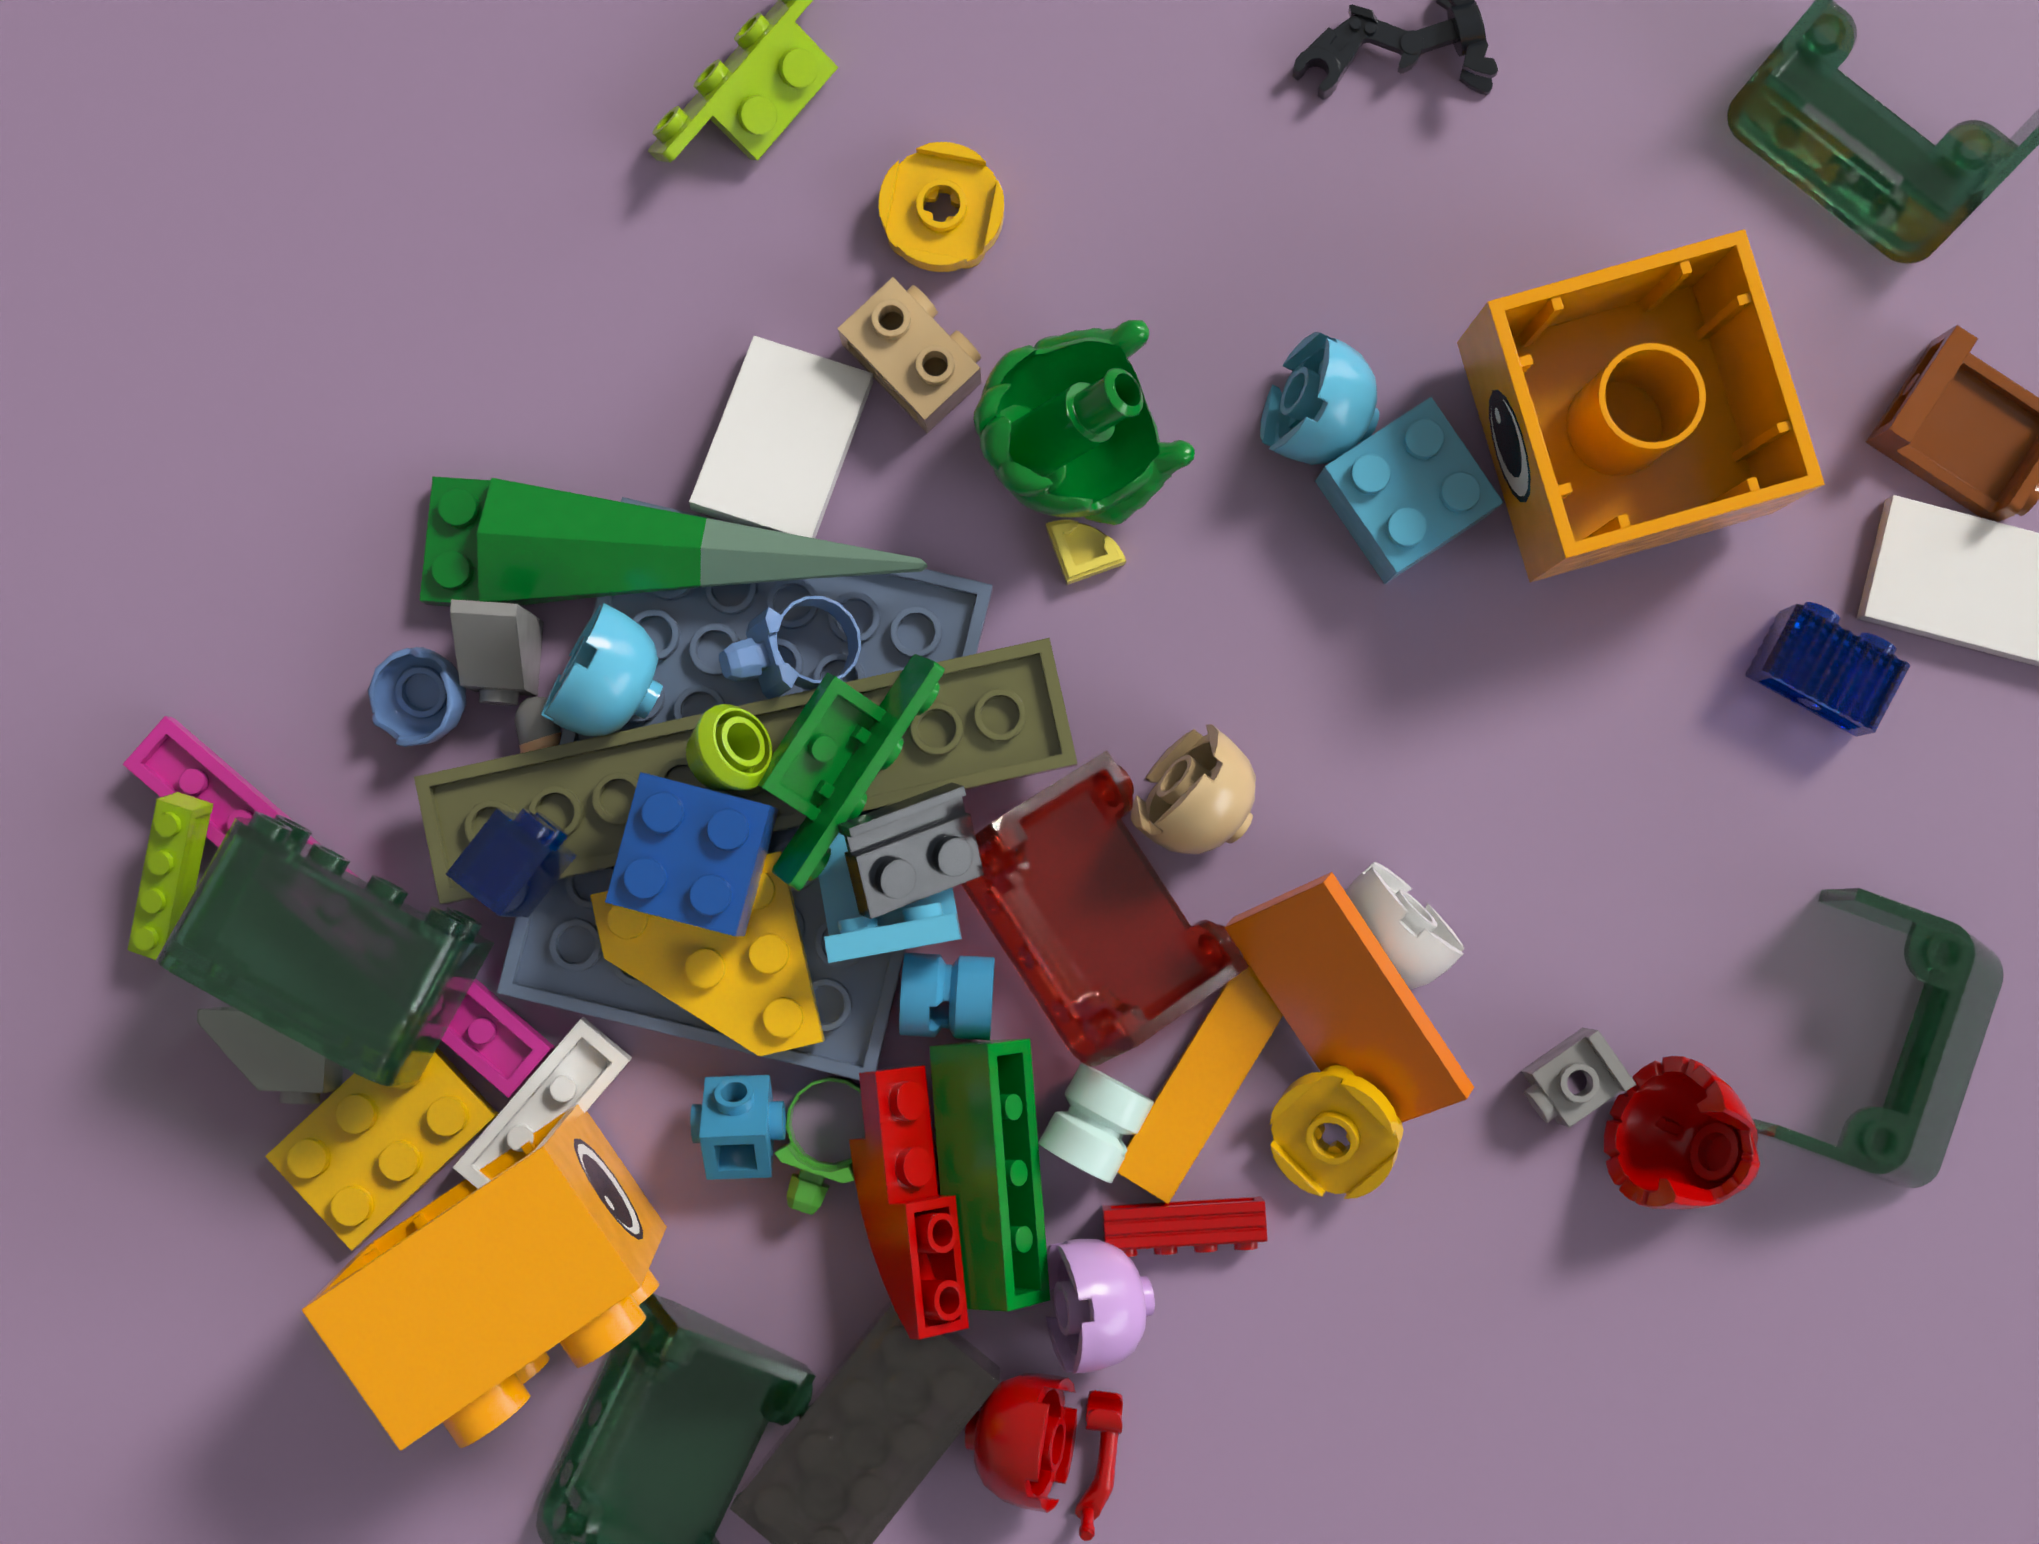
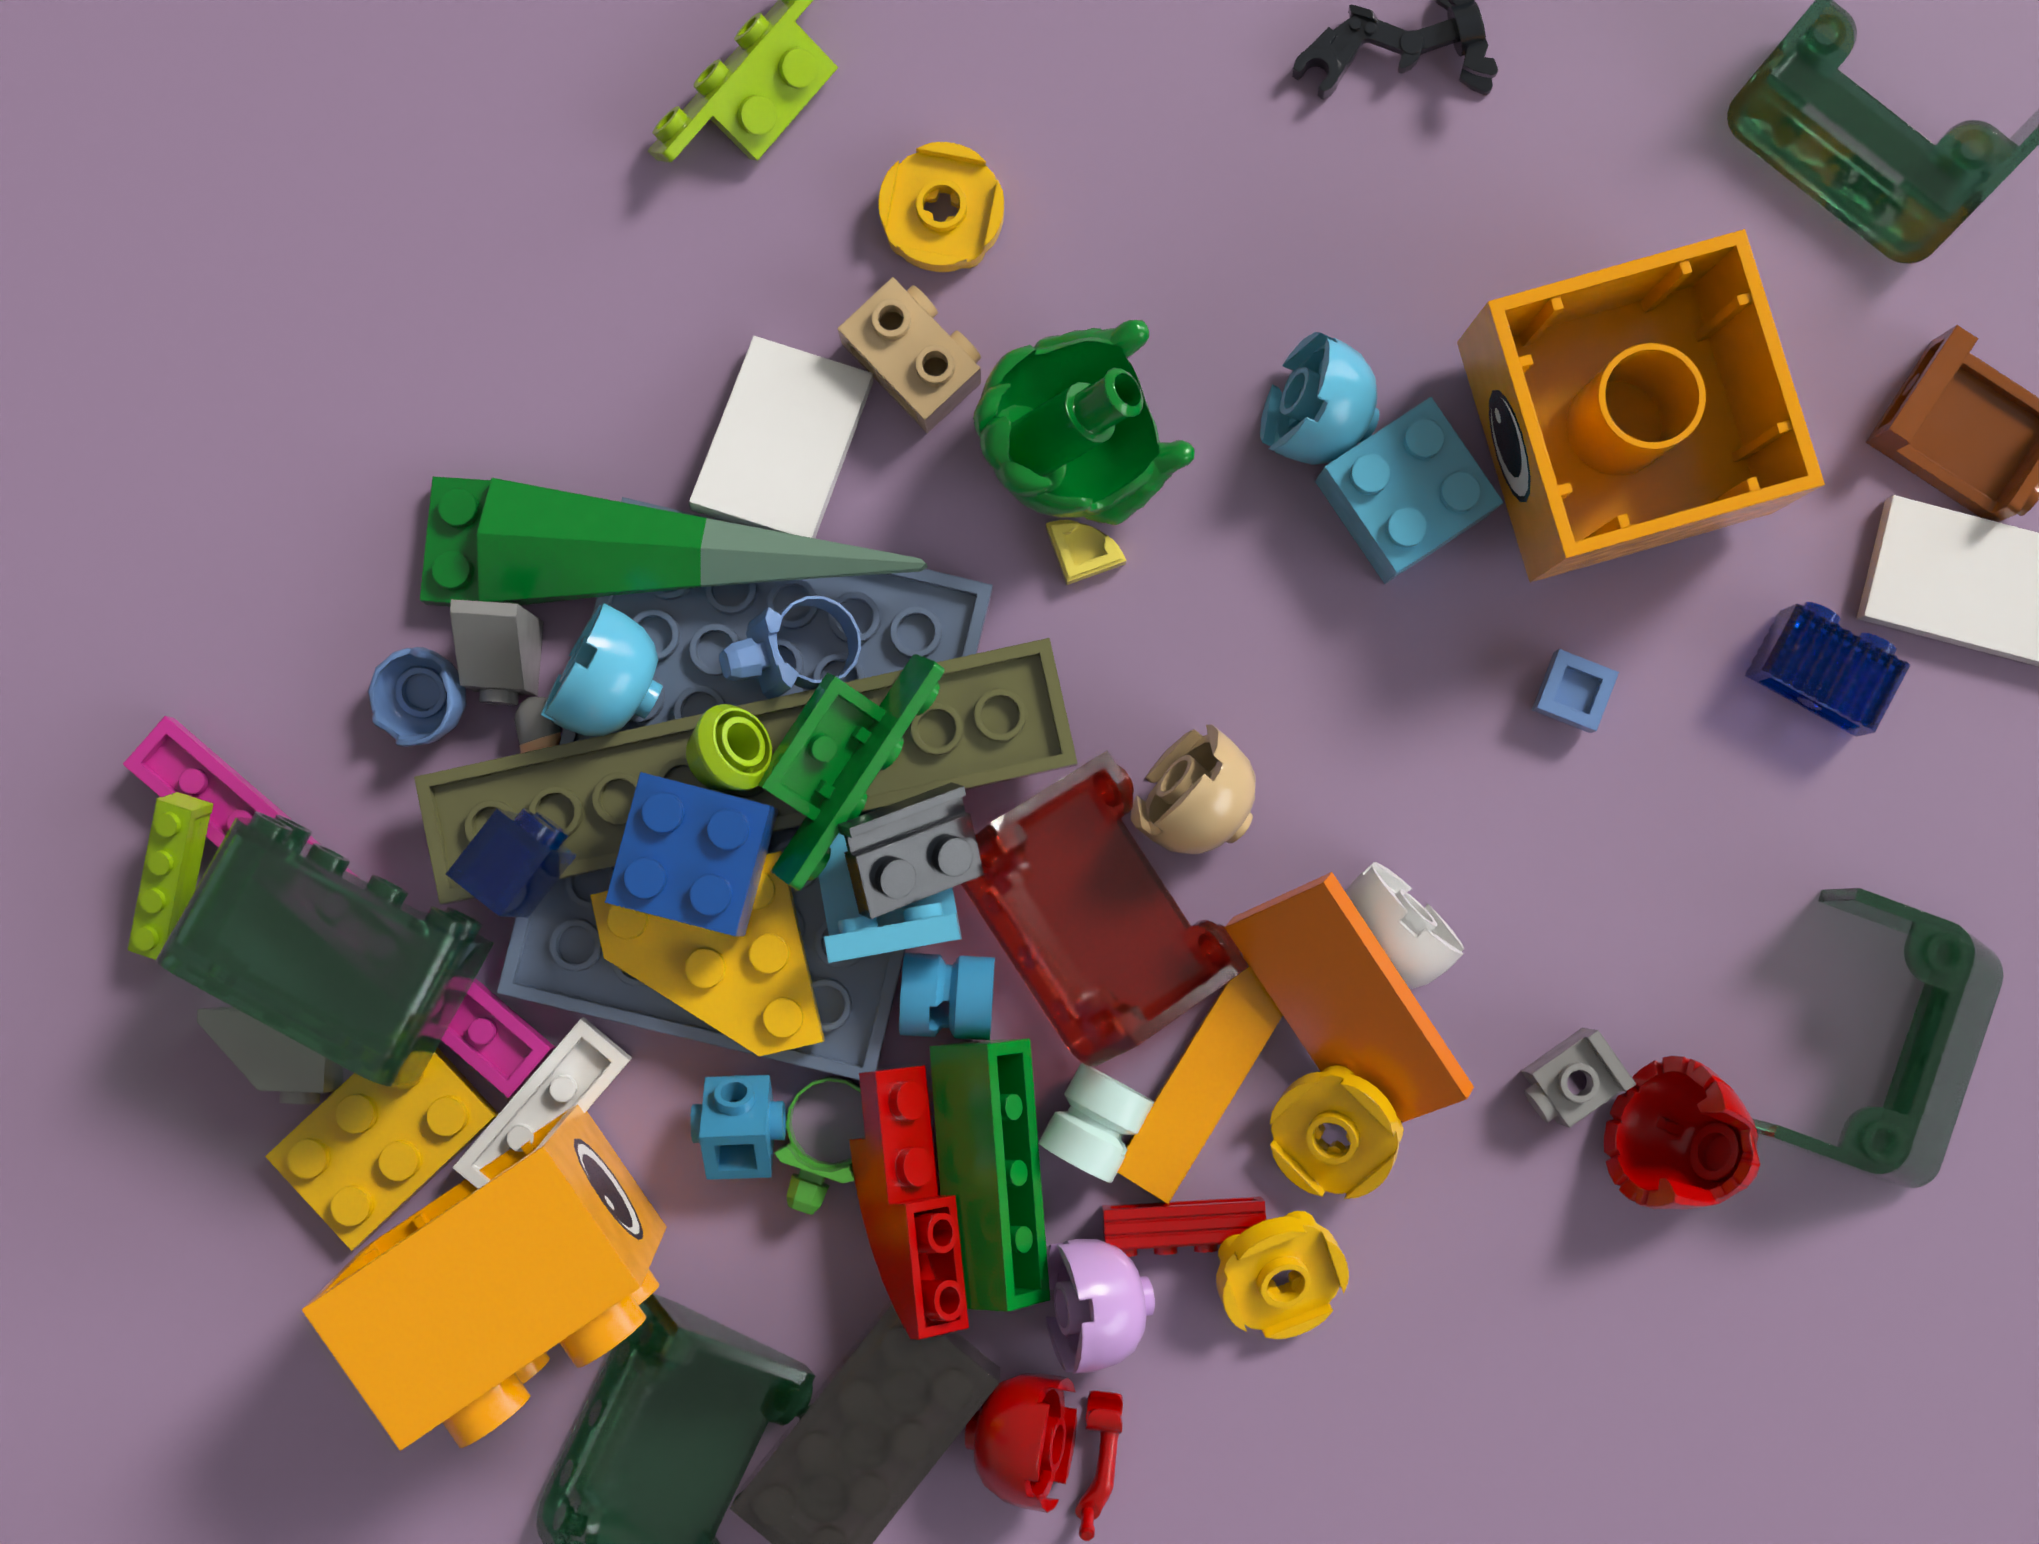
none -> yellow plate [1216,1211,1349,1339]
none -> medium blue plate [1532,649,1619,733]

